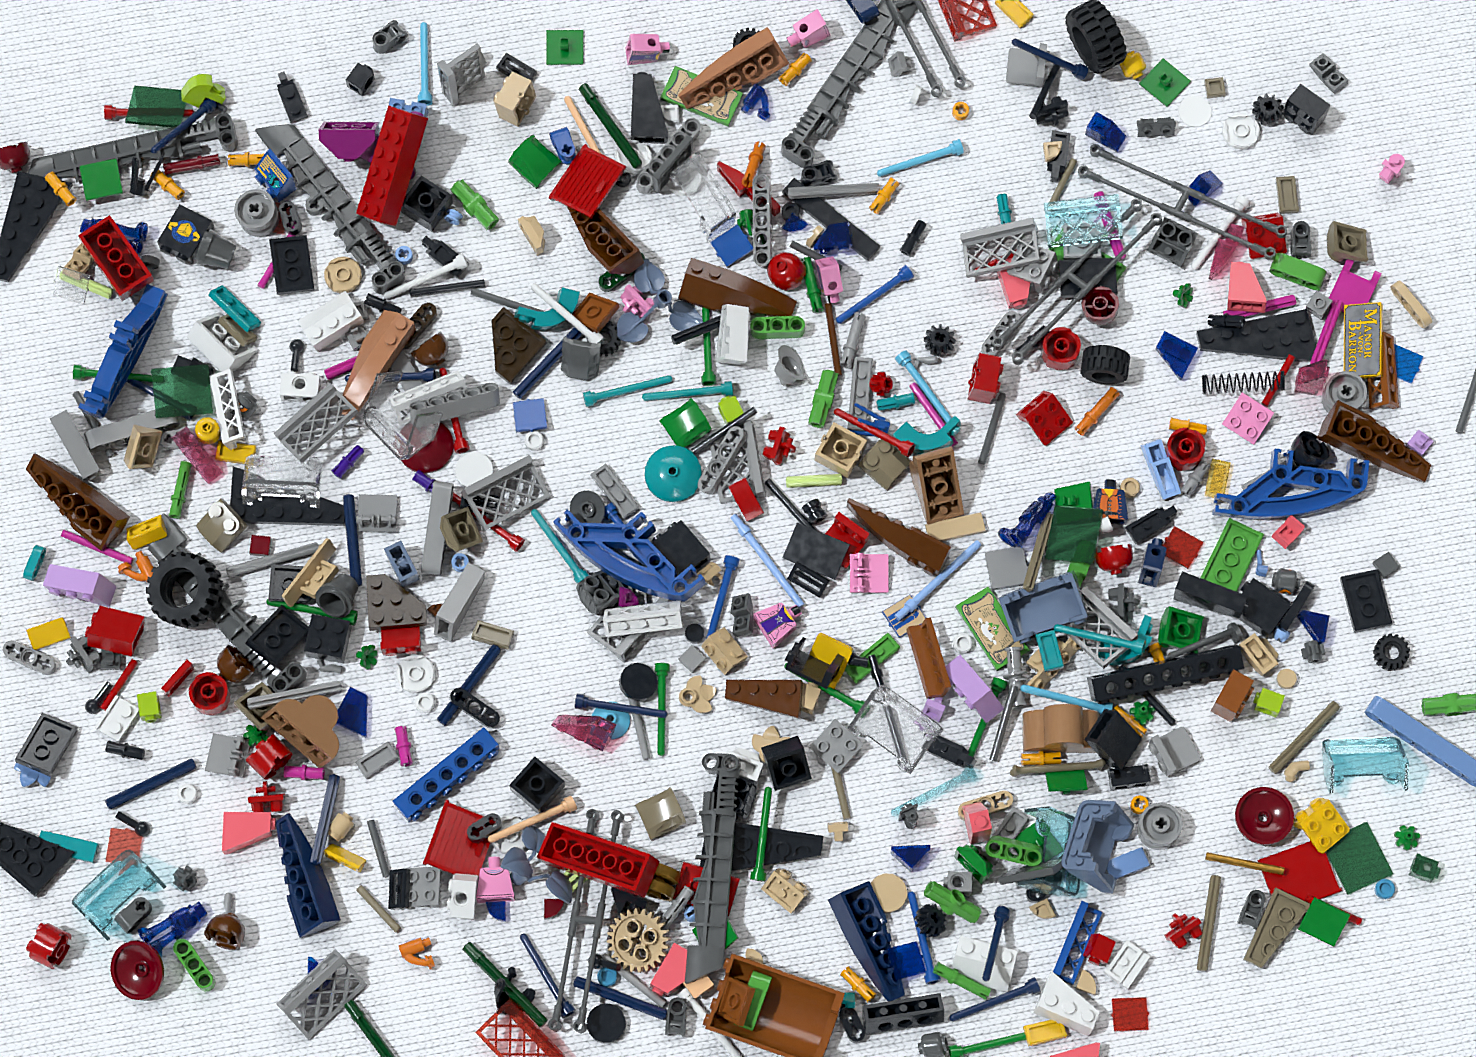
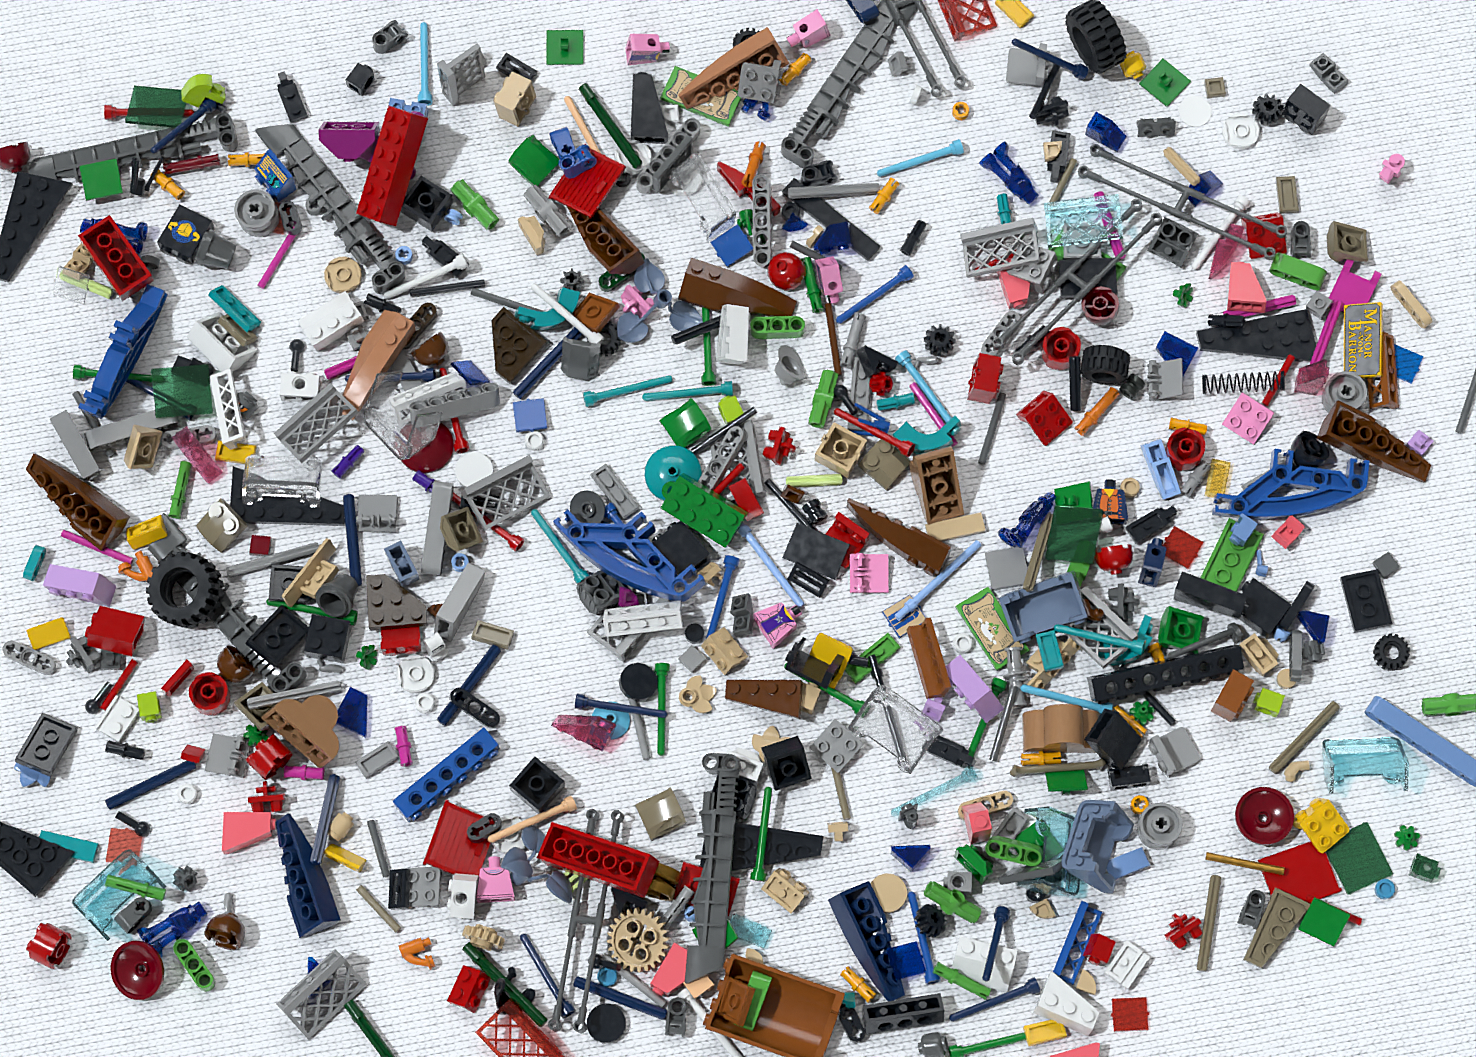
light orange pin [45,171,77,206] -> none
yellow head [195,417,221,445] -> none
black tile [269,235,314,295] -> none
clear blue tile [486,901,506,922] -> none
dark red tile [544,899,564,920] -> none
dark grey head [1271,568,1301,595] -> none
none -> bright green pin [105,874,166,901]
none -> red tile [180,744,206,763]
none -> white leg [423,632,449,663]
none -> red bracket [447,965,491,1013]
none -> clear blue piece [450,360,490,386]
none -> tan gear [462,924,505,951]
none -> light grey piece [523,185,571,237]
none -> blue piece [558,145,597,178]
none -> dark grey gear [560,268,584,290]
none -> green piece [660,473,748,548]
none -> red bar [713,463,745,495]
none -> clear light blue slope [730,914,772,948]
none -> light grey bracket [738,59,784,103]
none -> reddish brown slope [781,484,805,504]
none -> black bar [833,385,858,415]
none -> black slope [857,345,898,377]
none -> clear blue piece [979,141,1039,204]
none -> black axle [1069,356,1082,412]
none -> reddish brown arm [1083,599,1104,622]
none -> pearl dark grey wheel [1119,374,1146,400]
none -> light grey hinge [1147,358,1183,401]
none -> tan axle [1163,147,1200,186]
none -> medium blue brick [1229,513,1258,547]
none -> beam [1289,630,1302,682]

